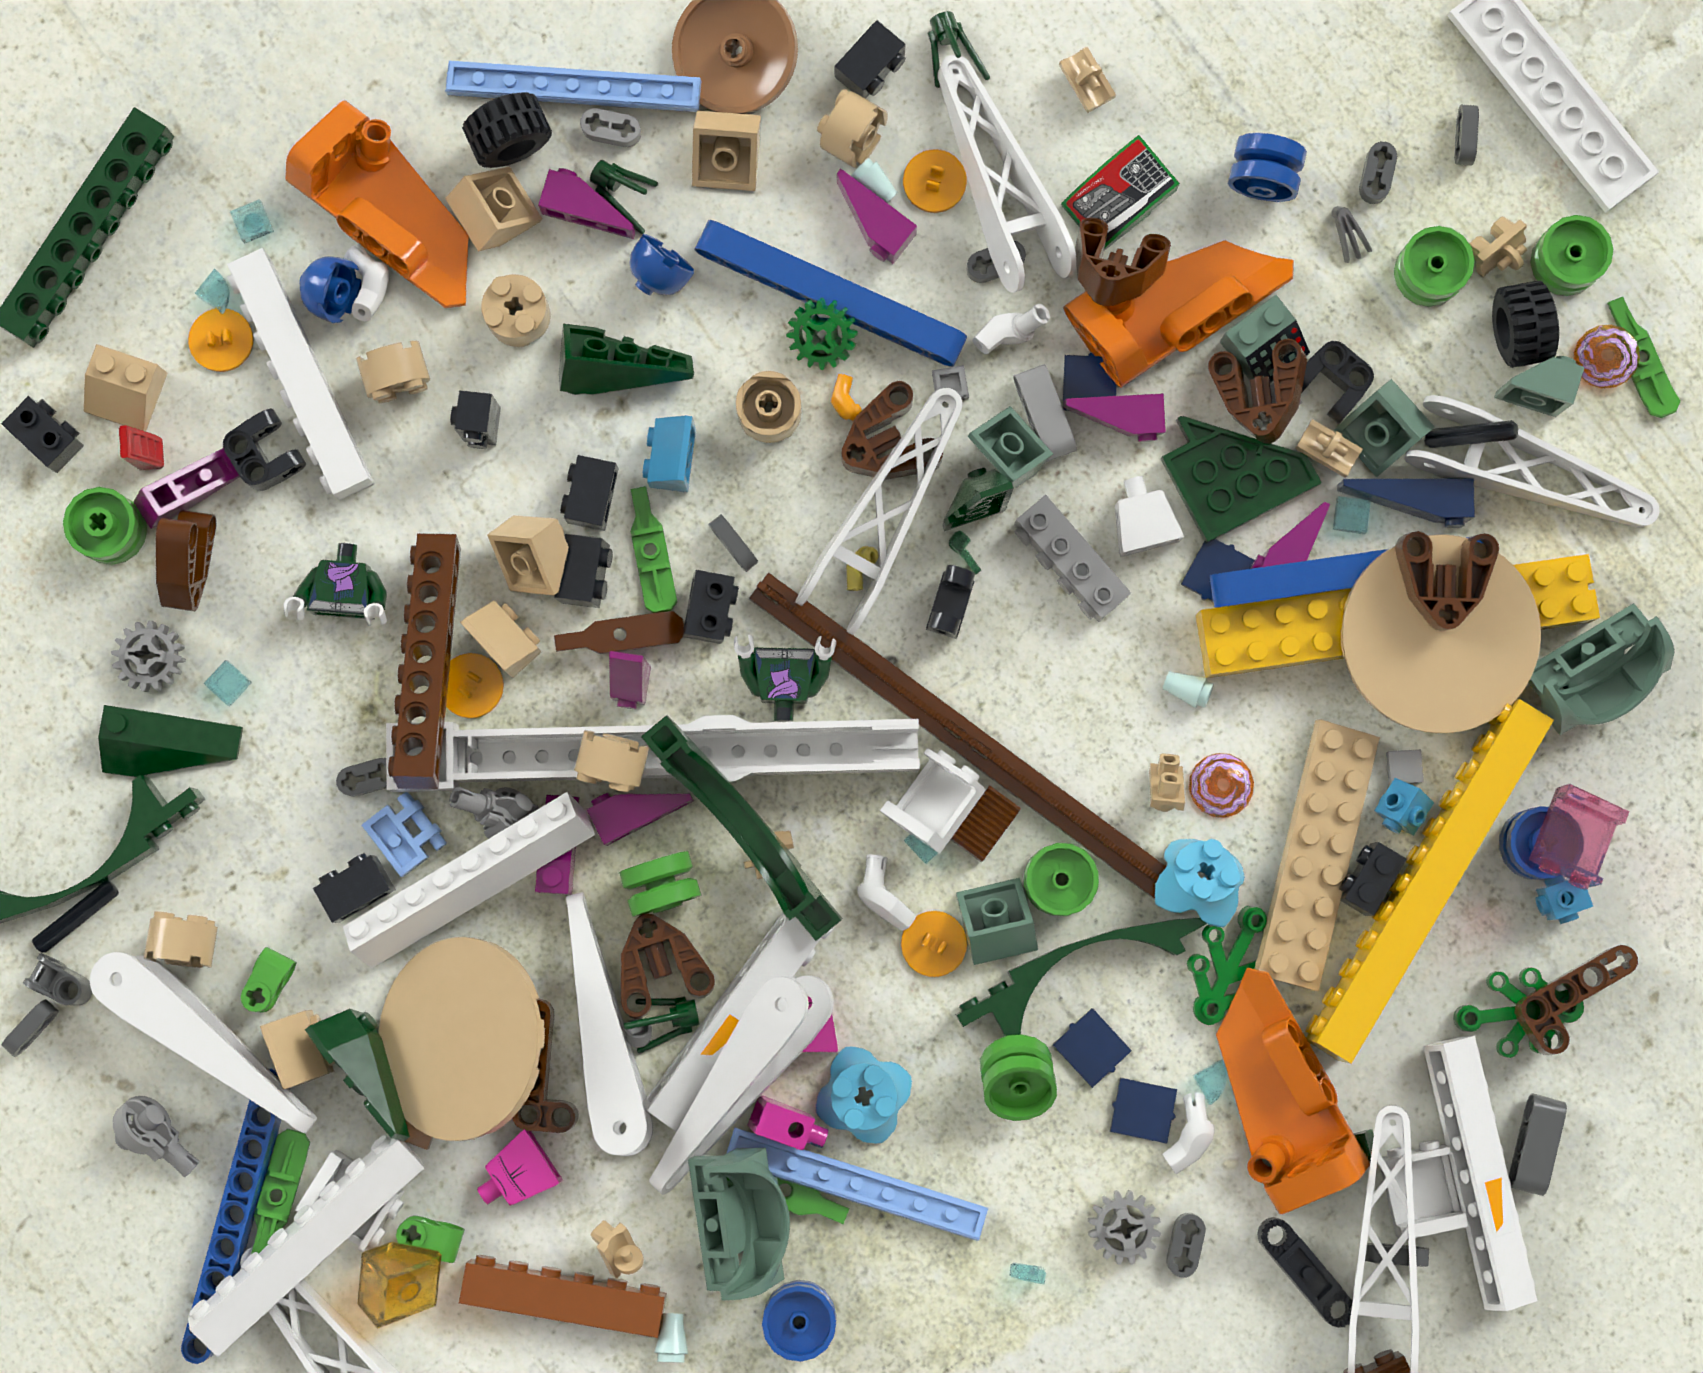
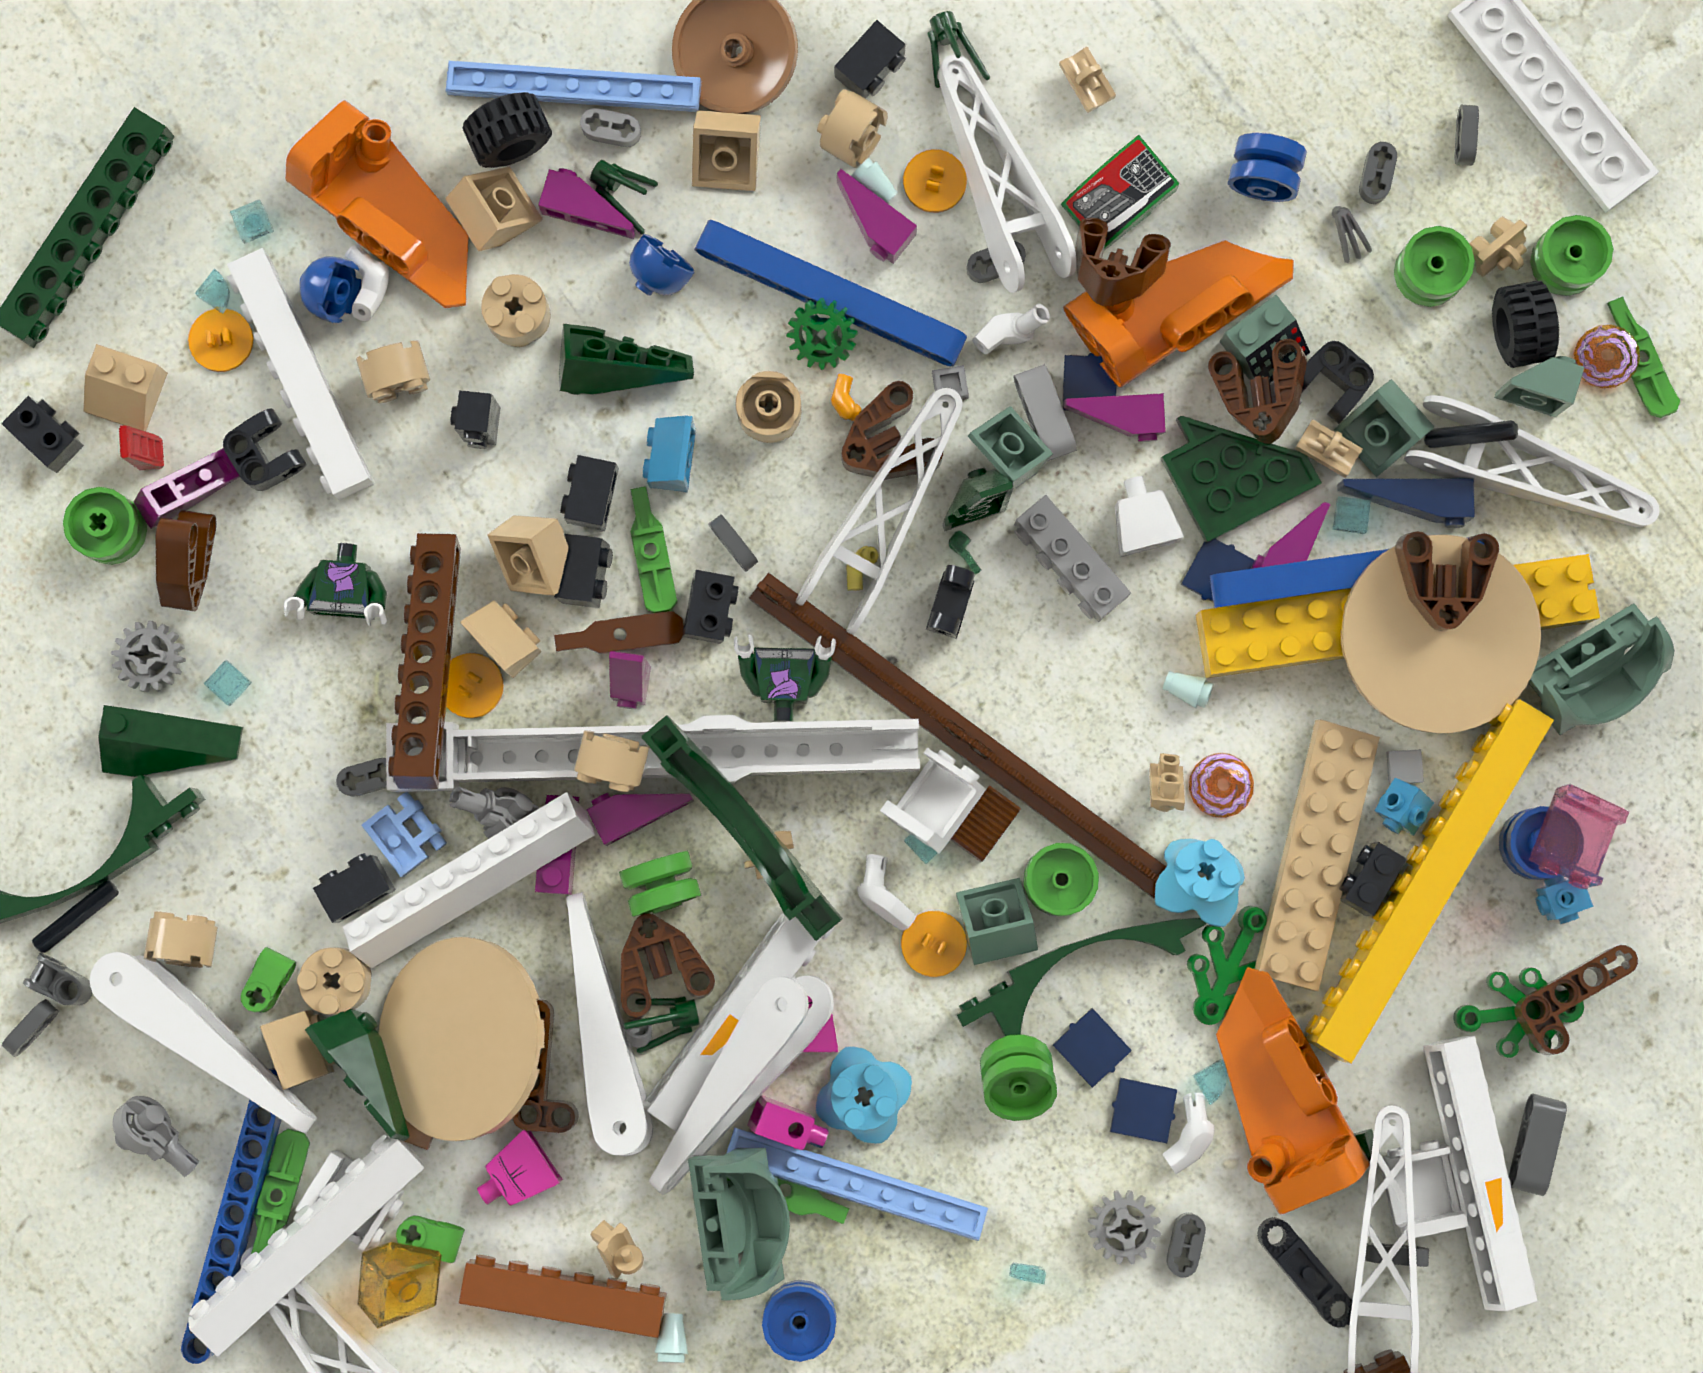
none -> tan brick [297,947,372,1015]

